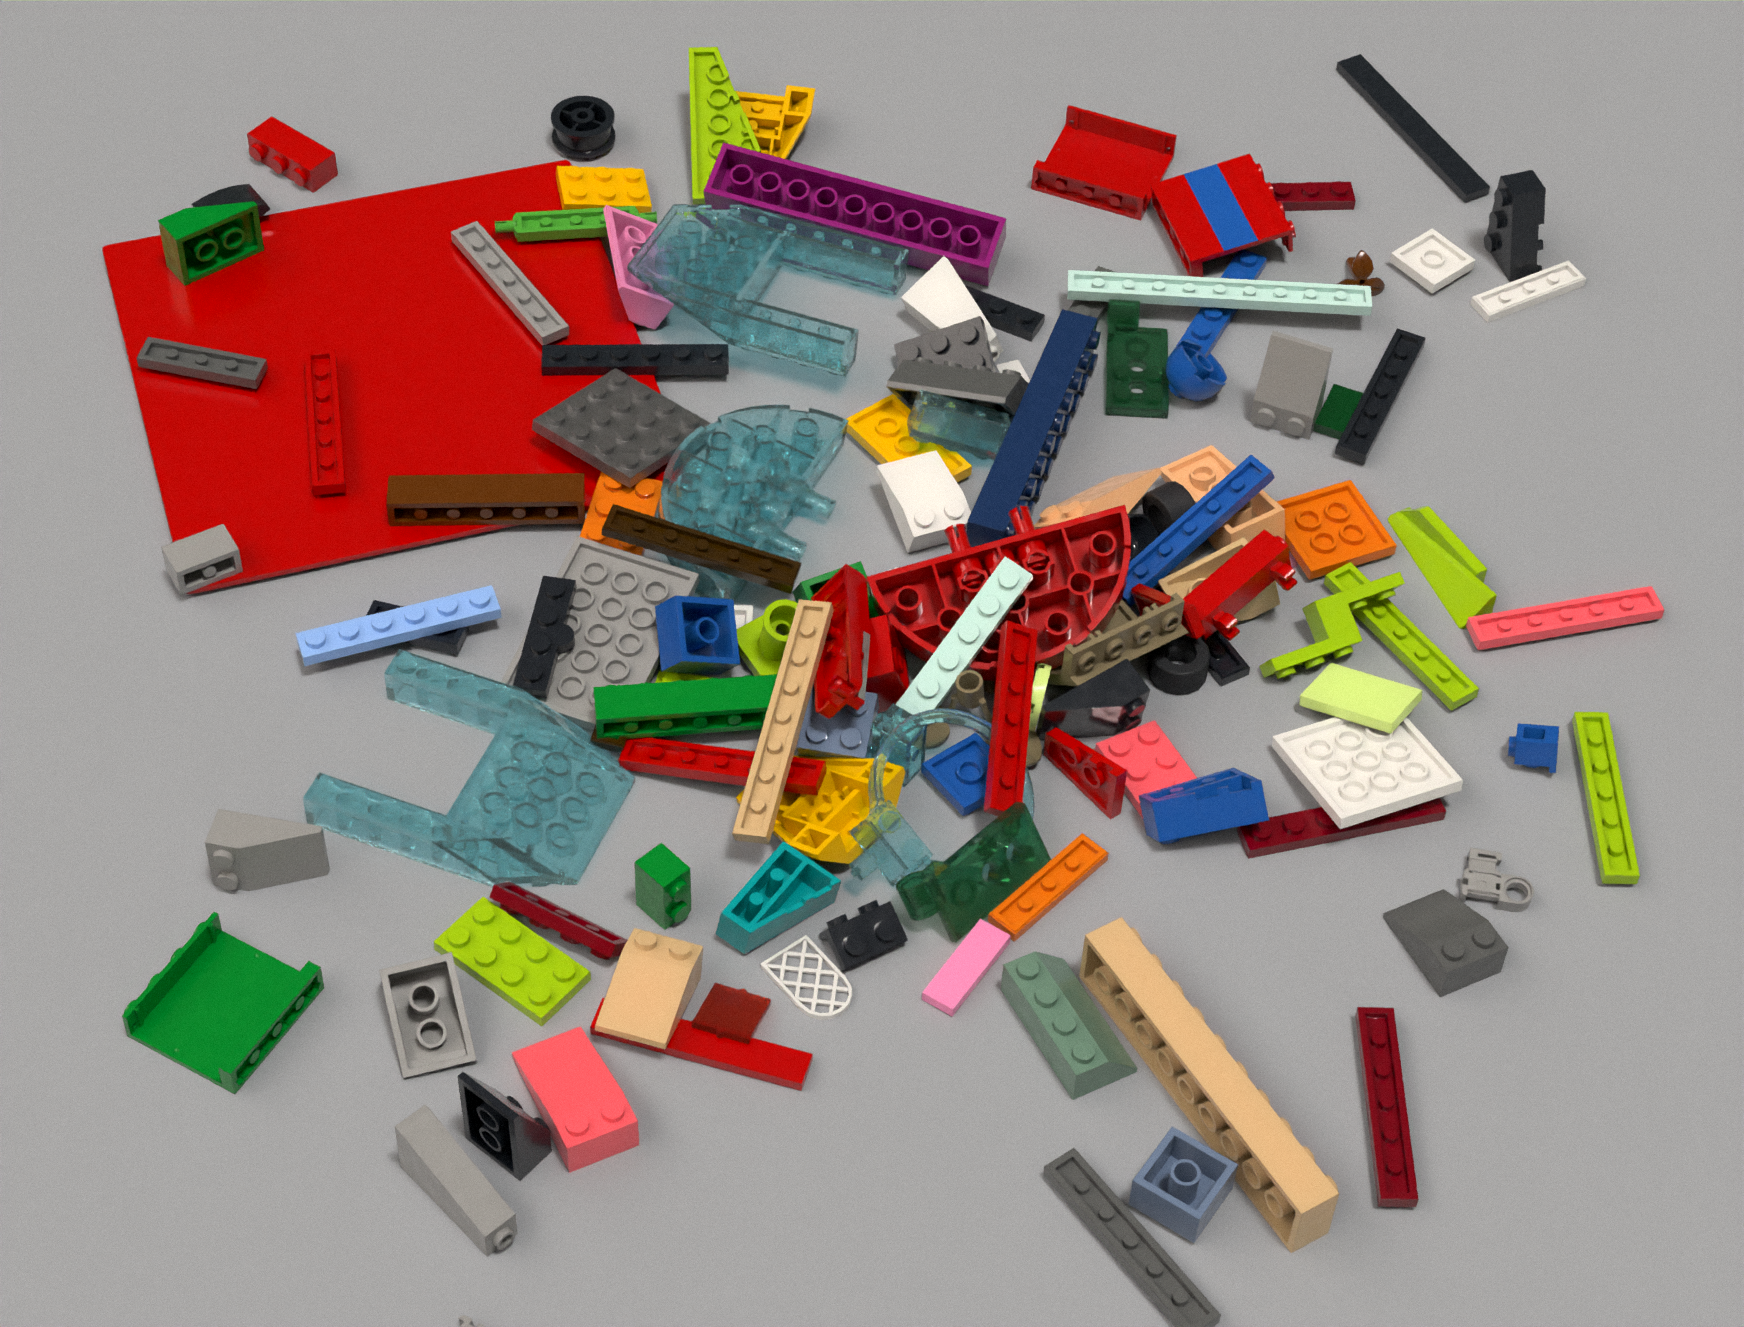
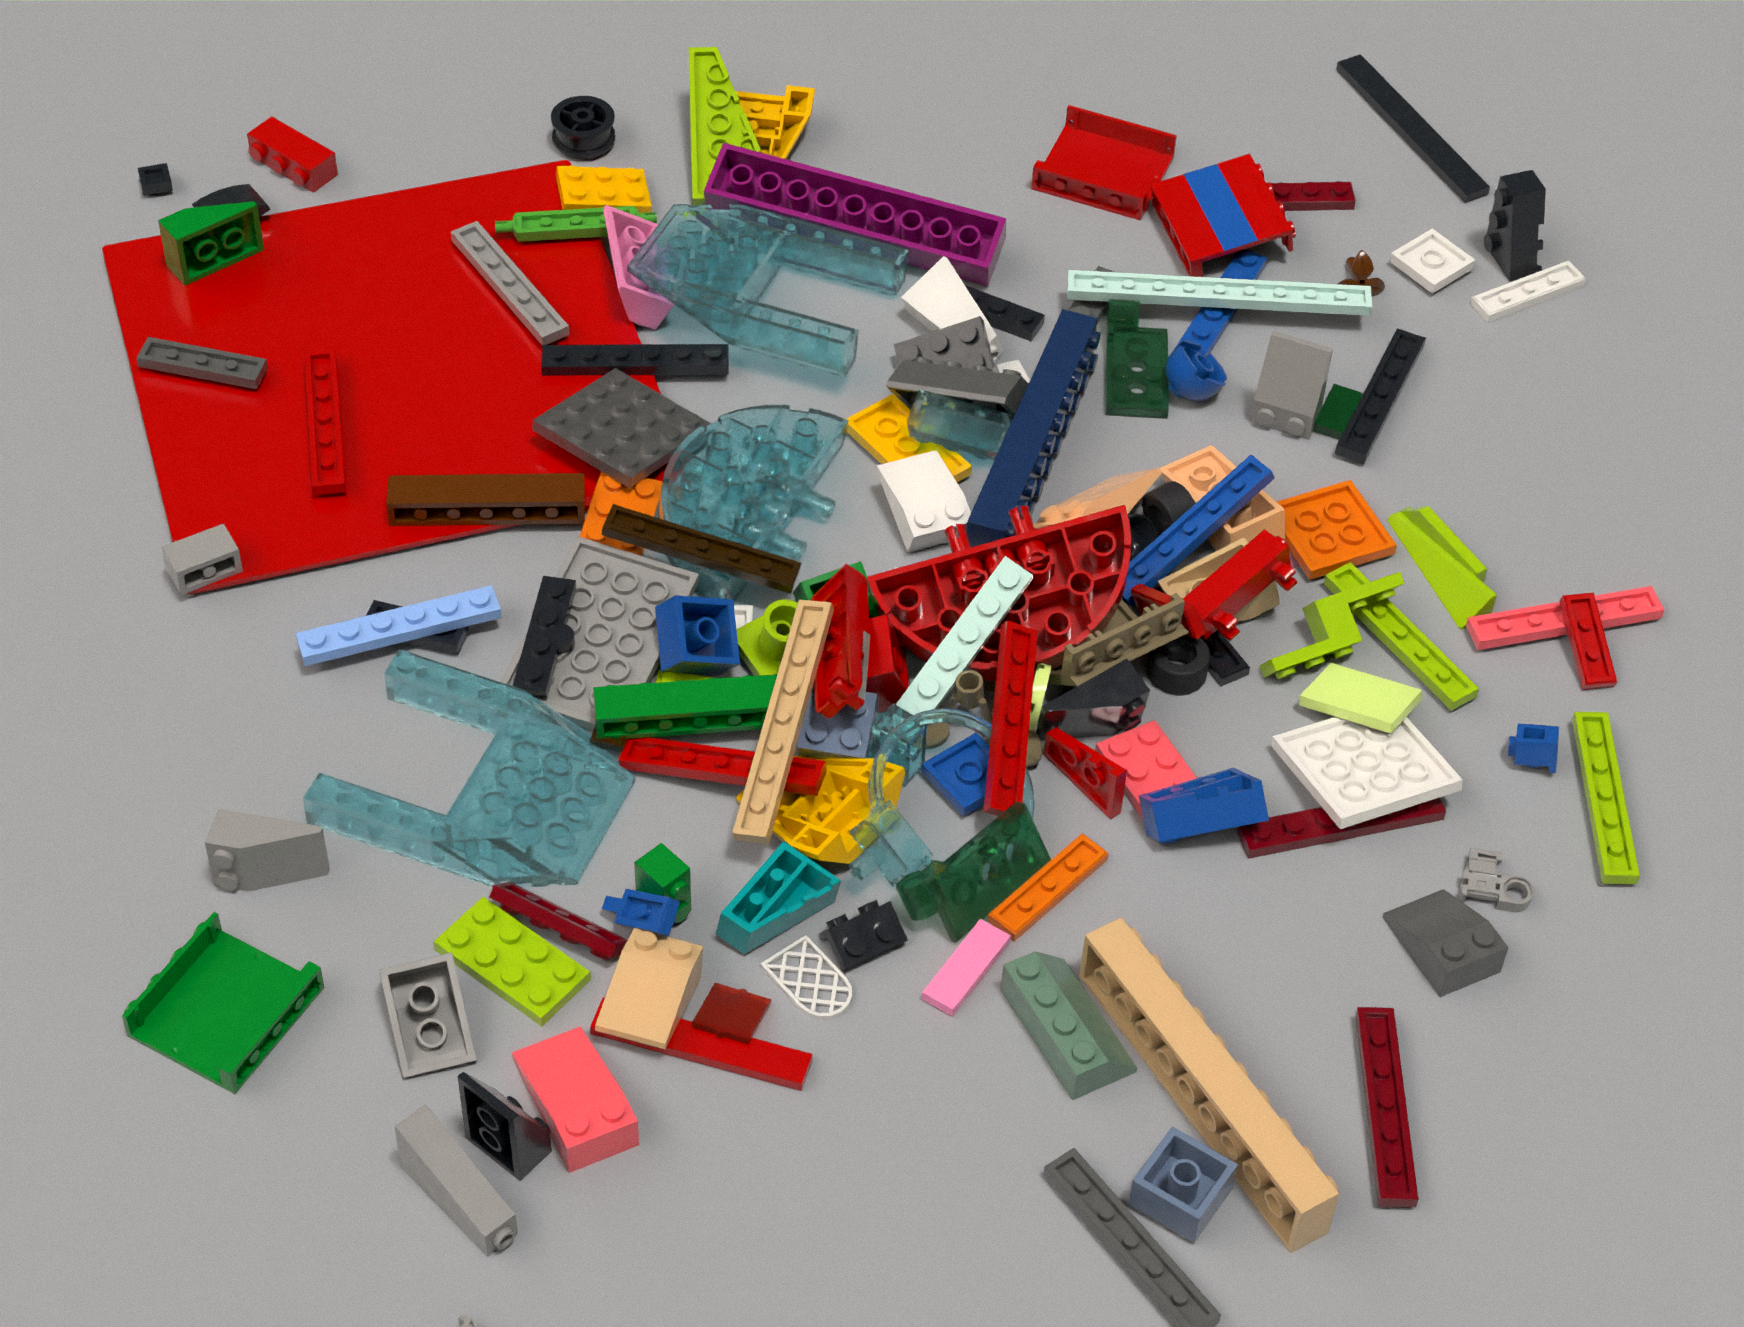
none -> black plate [137,163,173,196]
none -> blue hinge [602,889,680,937]
none -> red tile [1559,592,1617,690]

